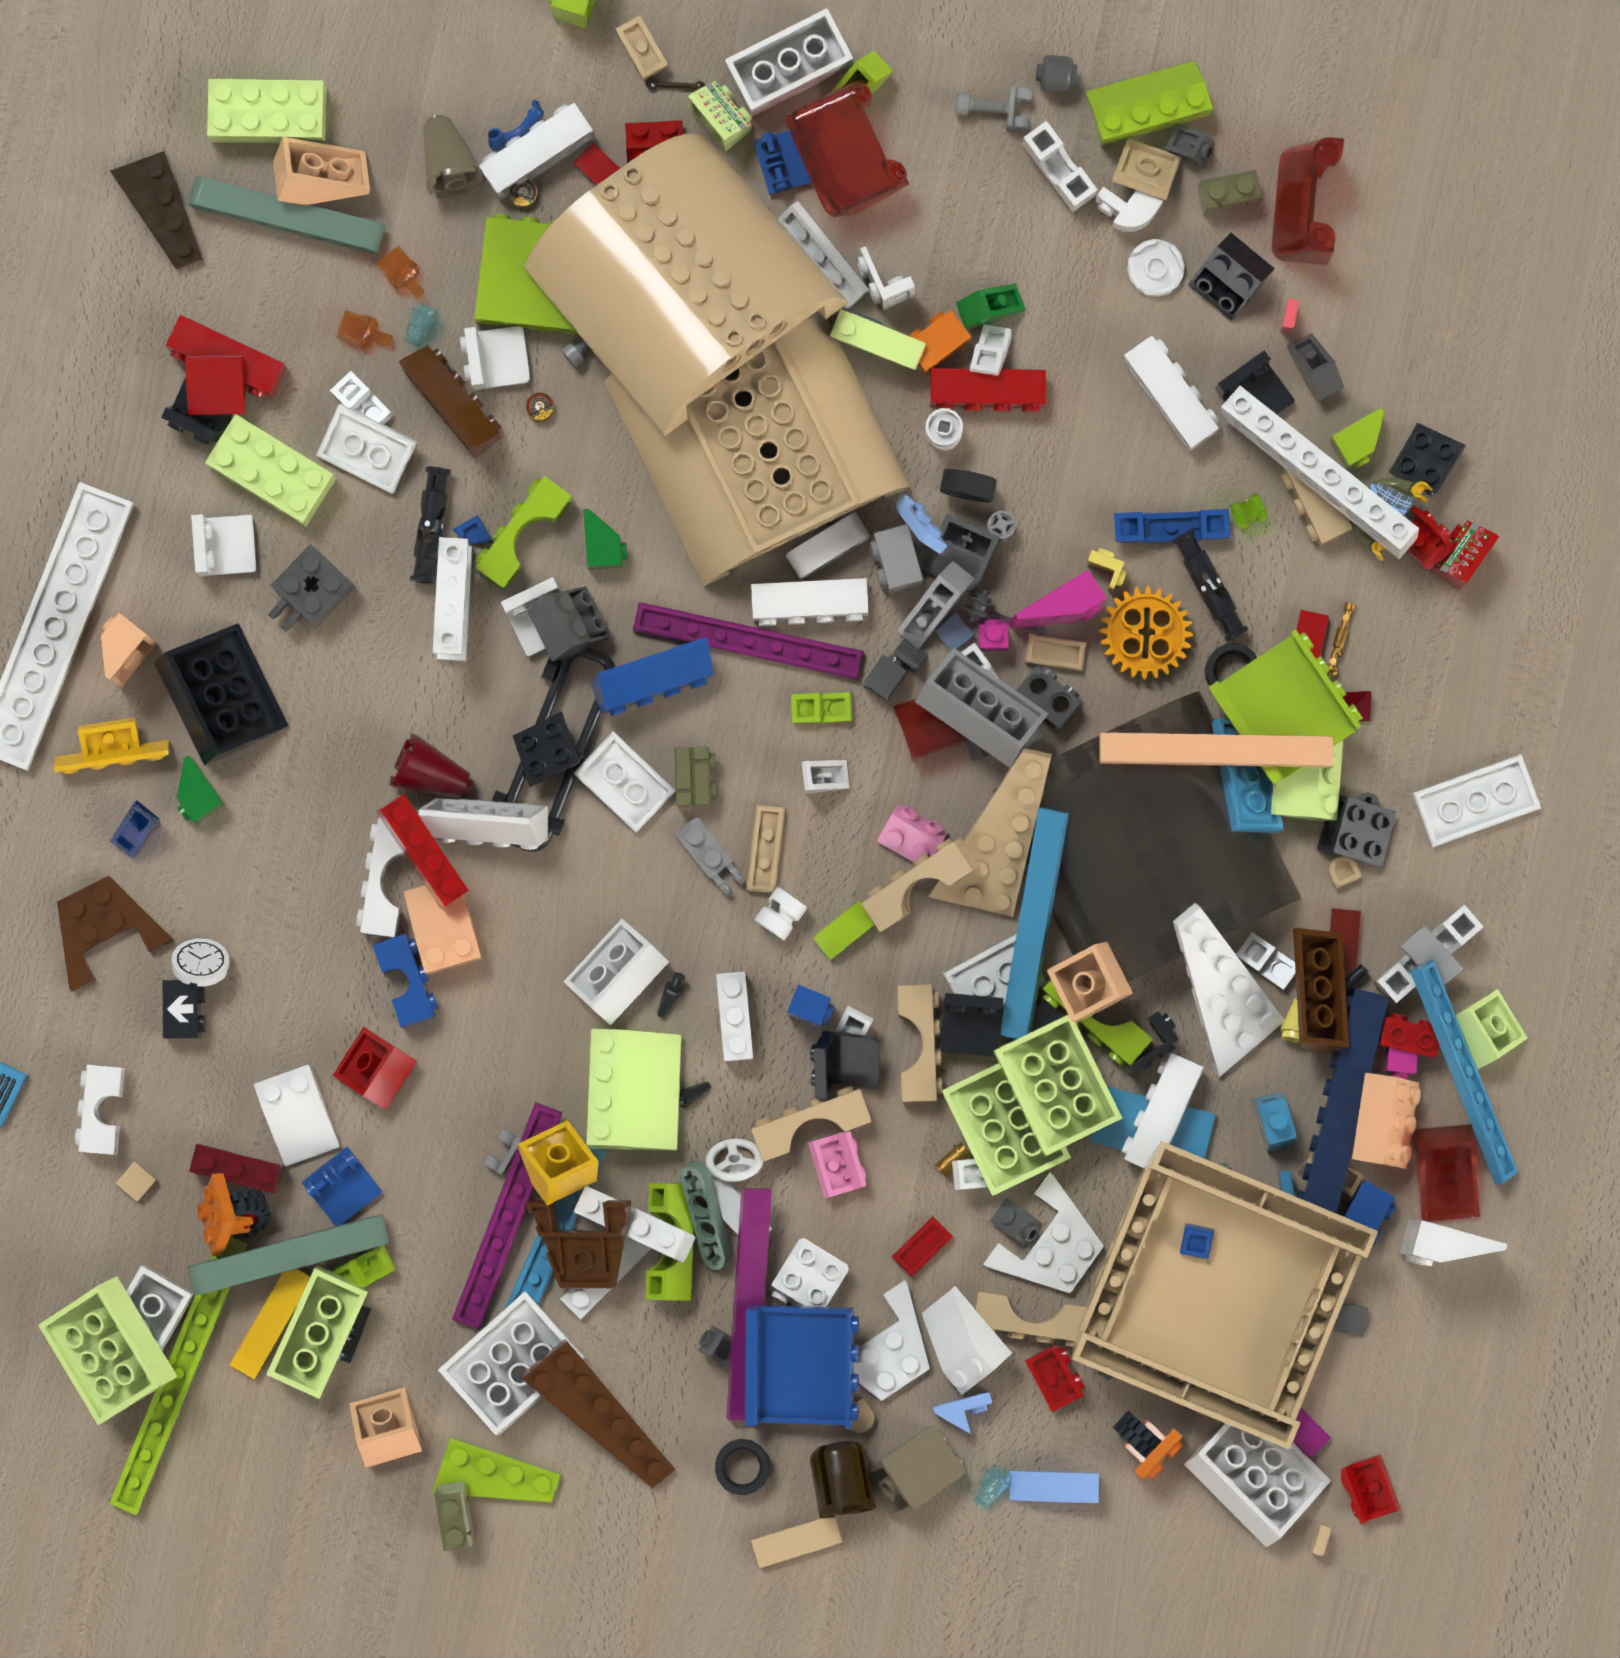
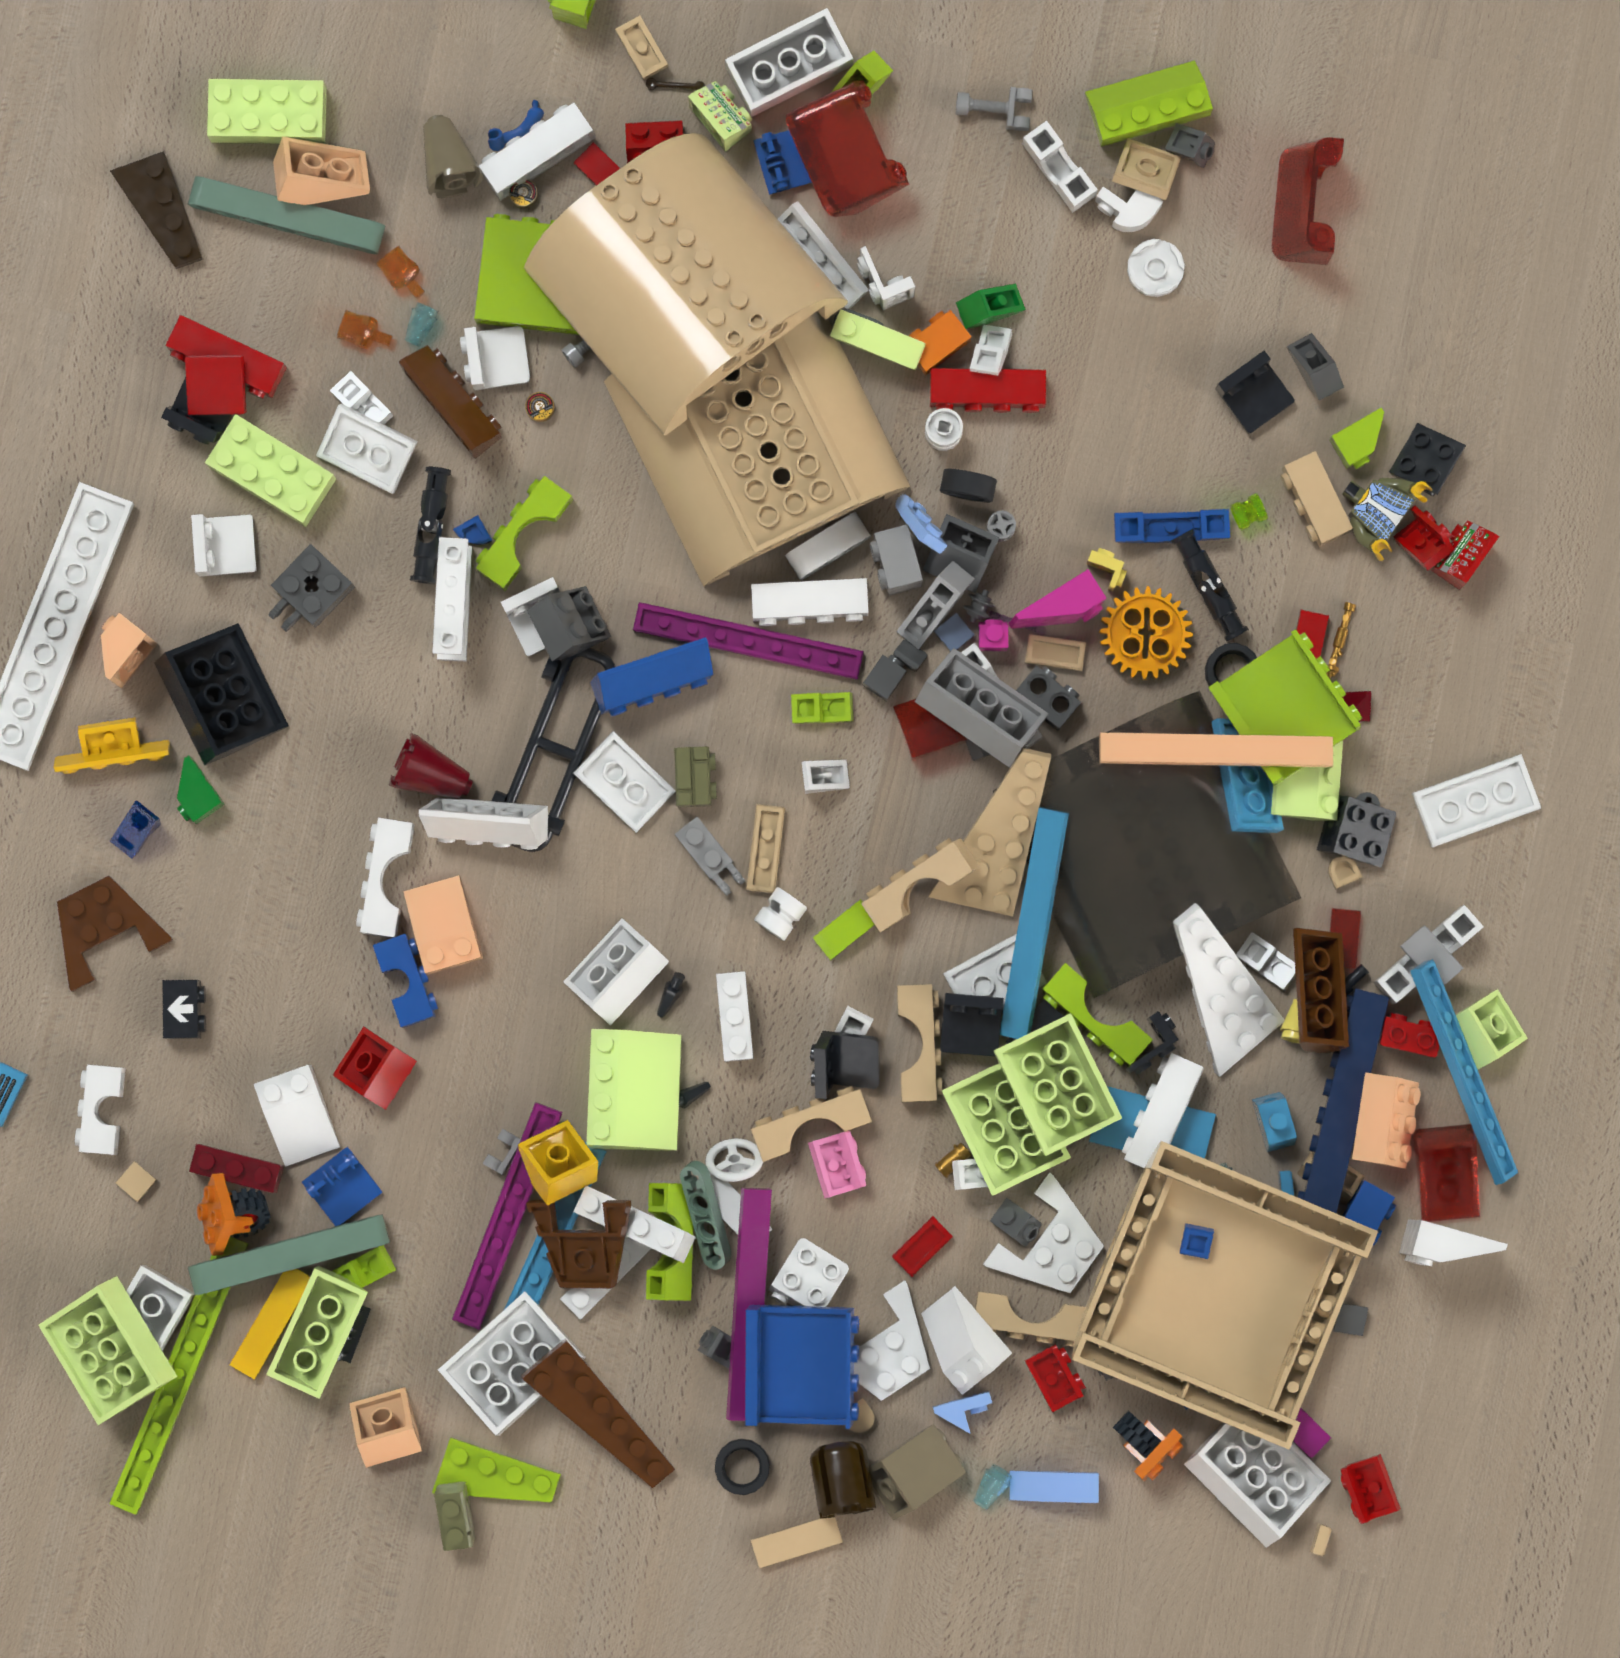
white tile [172,938,229,987] -> none
red brick [376,794,469,908] -> none
black hinge [512,711,584,787] -> none
green slope [583,509,628,570] -> none
blue brick [787,985,834,1029] -> none
bright pink bracket [877,804,948,862] -> none
dark grey head [1036,55,1077,94] -> none
light nougat brick [1047,942,1133,1022] -> none
white brick [1122,336,1219,452] -> none
black slope [1189,232,1275,320] -> none
olive brick [1197,170,1262,215] -> none
white brick [1221,386,1419,559] -> none
coral tile [1280,298,1299,333] -> none
dark pink brick [1384,1047,1418,1079] -> none

